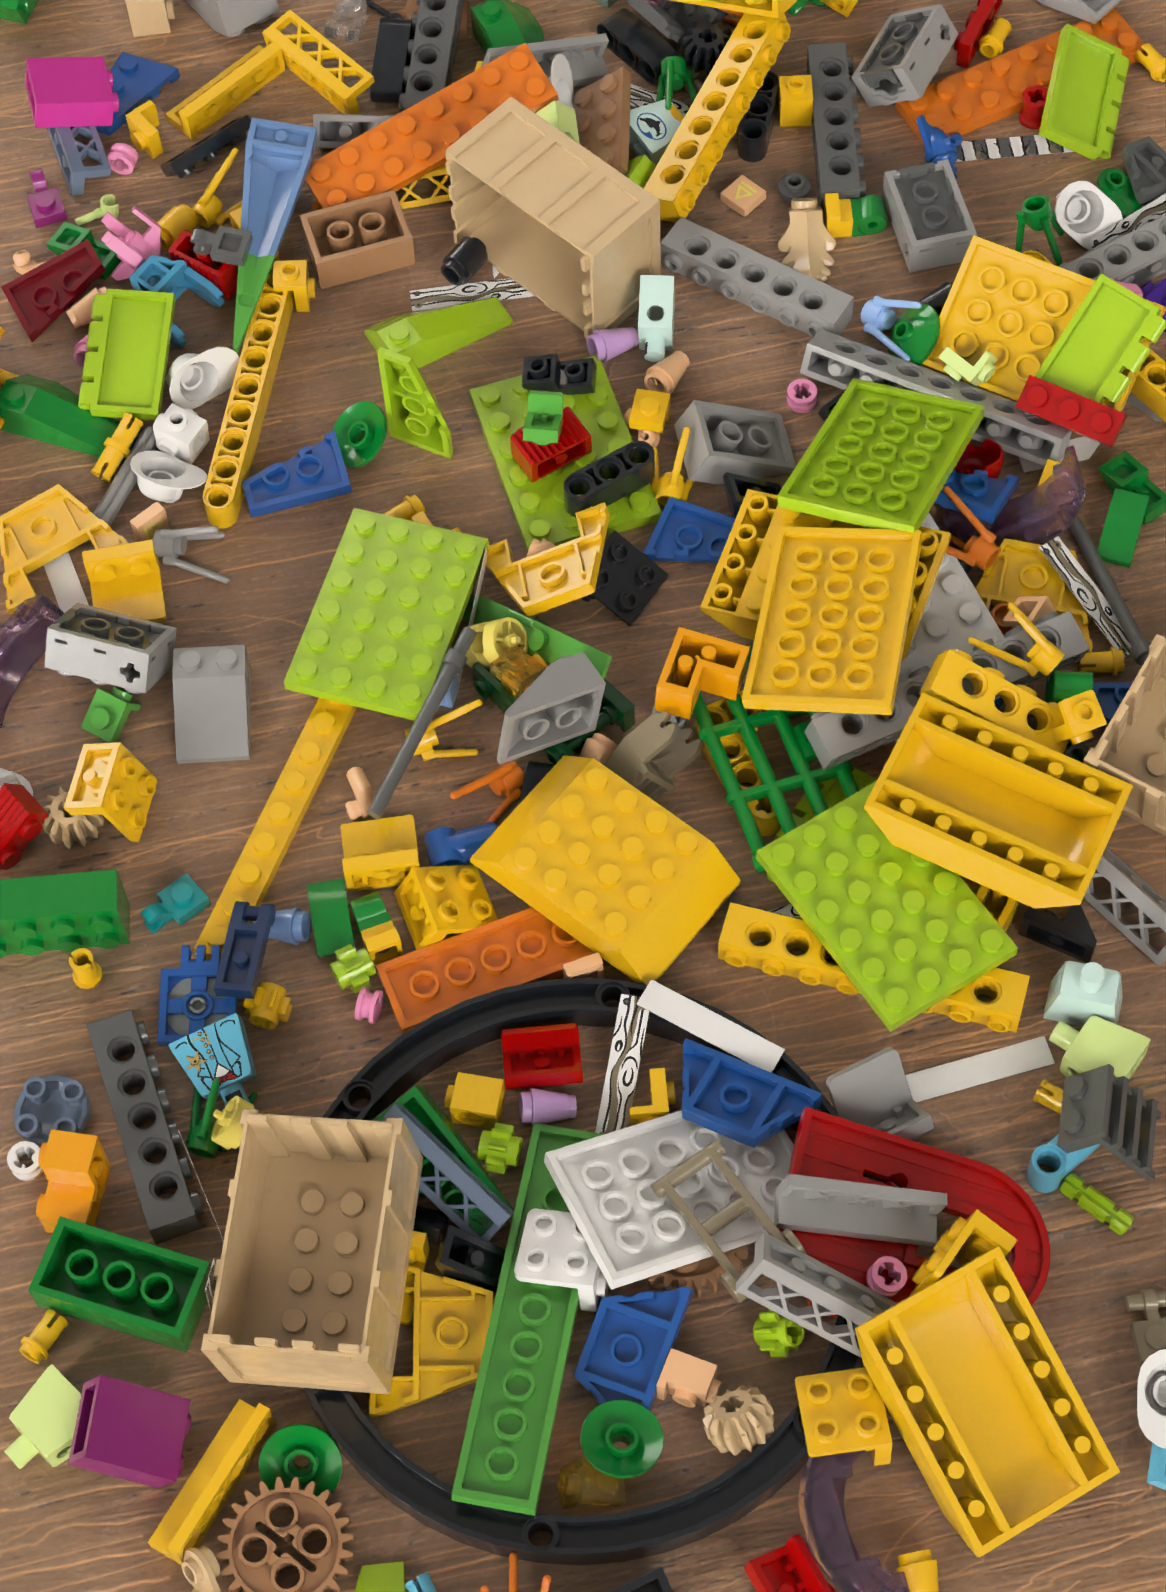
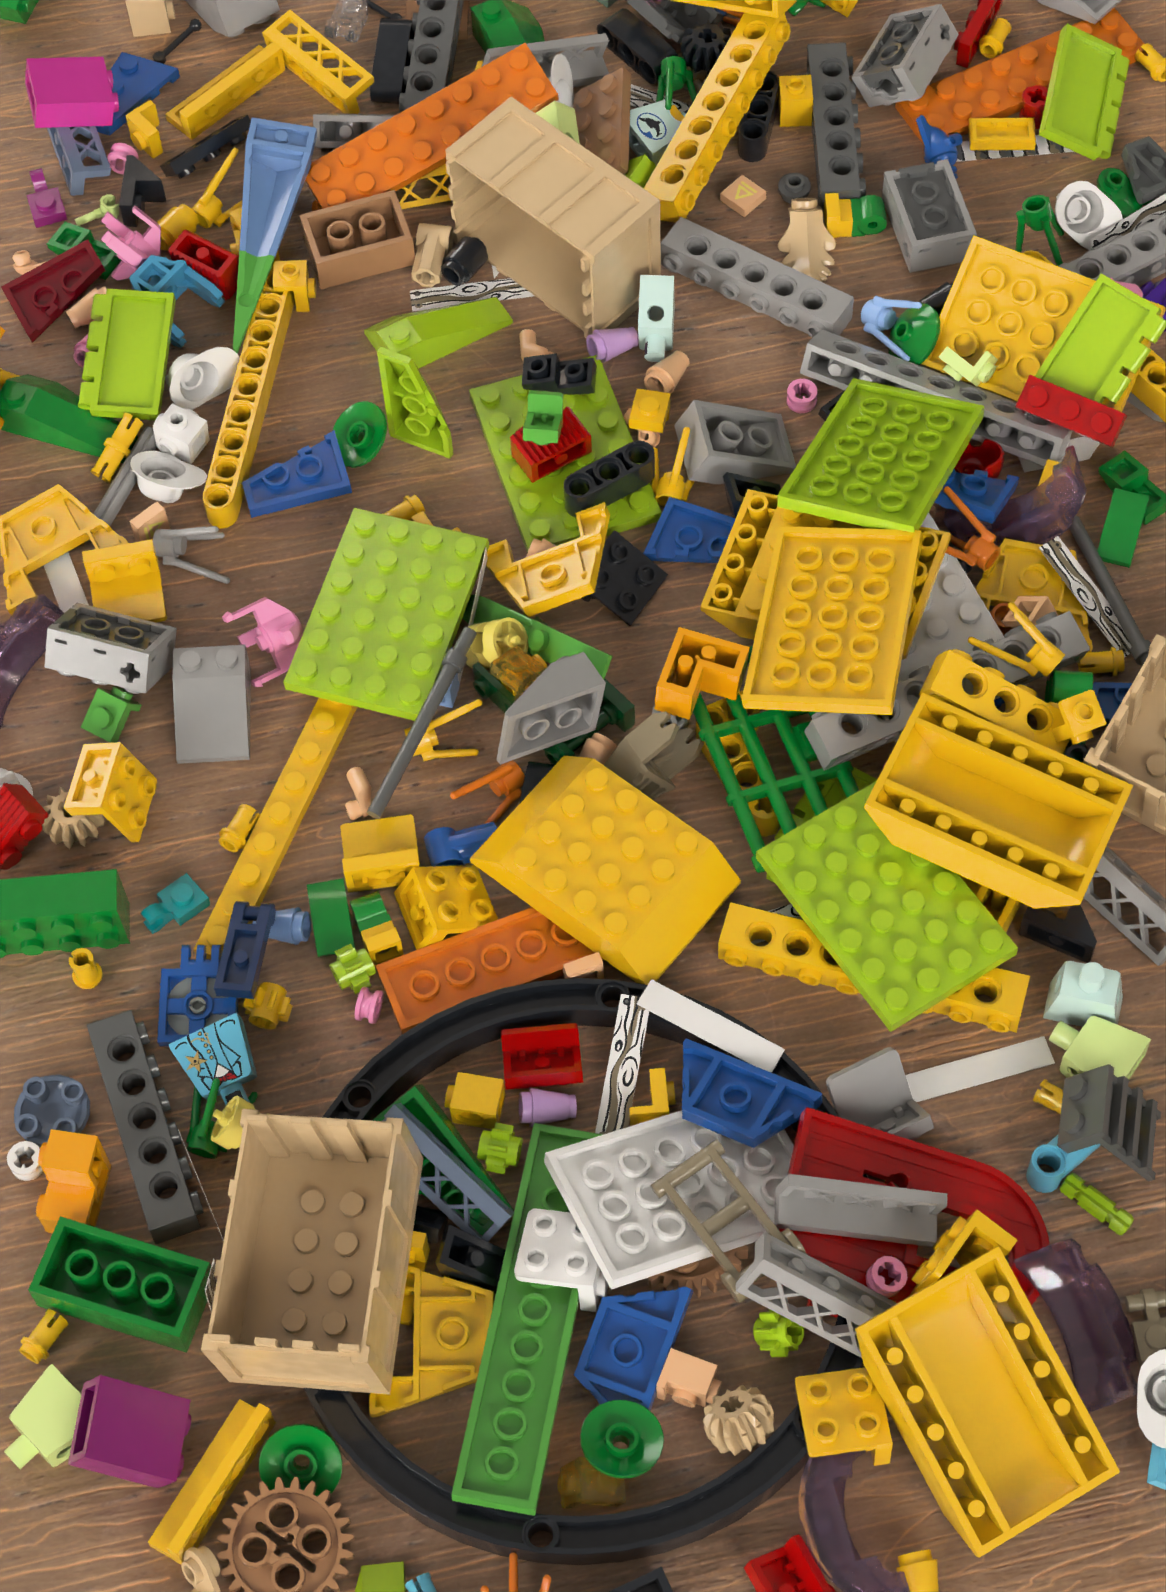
dark grey plate [190,225,253,267] -> none
none -> black slope [119,155,166,227]
none -> black hinge [153,19,202,64]
none -> yellow pin [218,804,260,853]
none -> bright pink piece [222,597,304,687]
none -> tan piece [411,223,454,288]
none -> light nougat arm [519,329,554,362]
none -> yellow plate [968,118,1036,150]
none -> windscreen [1014,1238,1137,1413]

